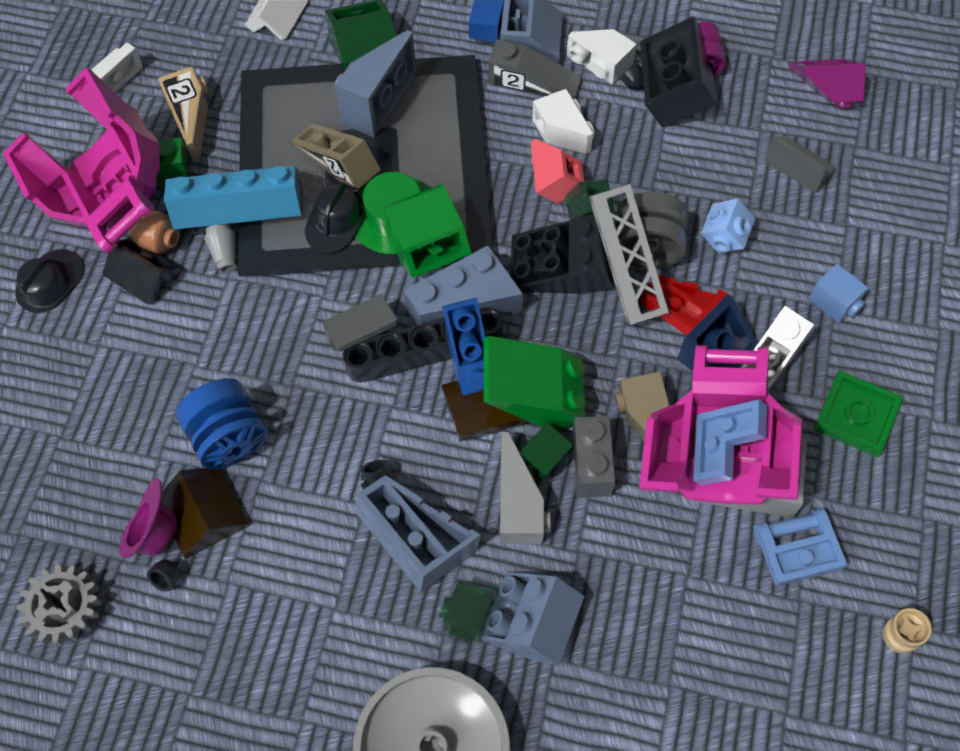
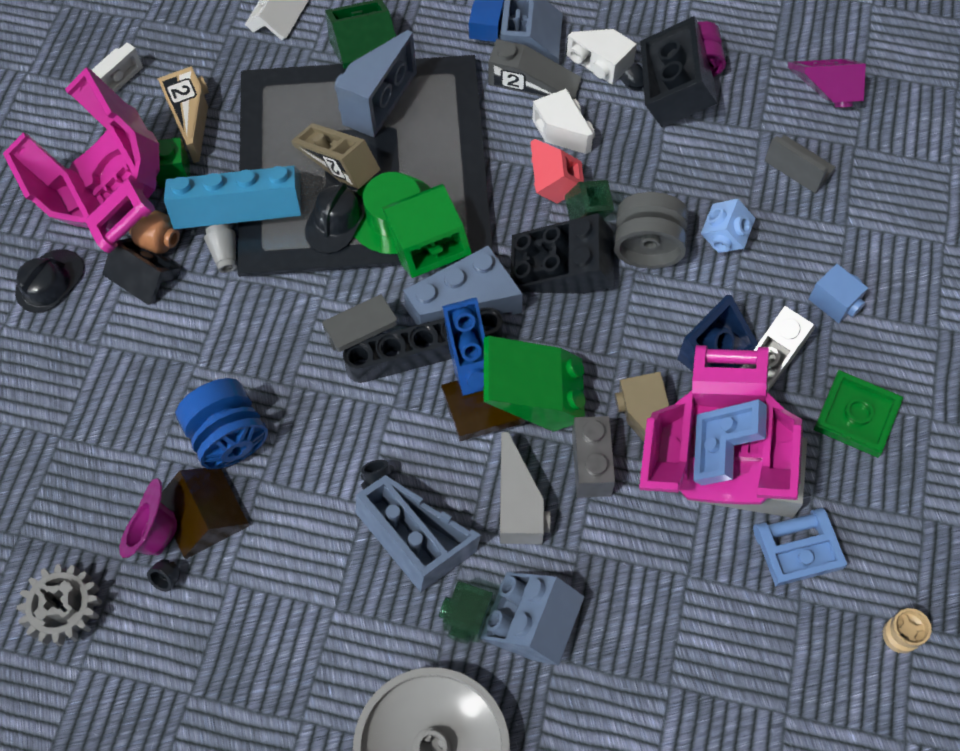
dark green panel [520,422,573,482] -> none
light grey fence [589,184,669,325] -> none
red wing [637,275,728,335] -> none

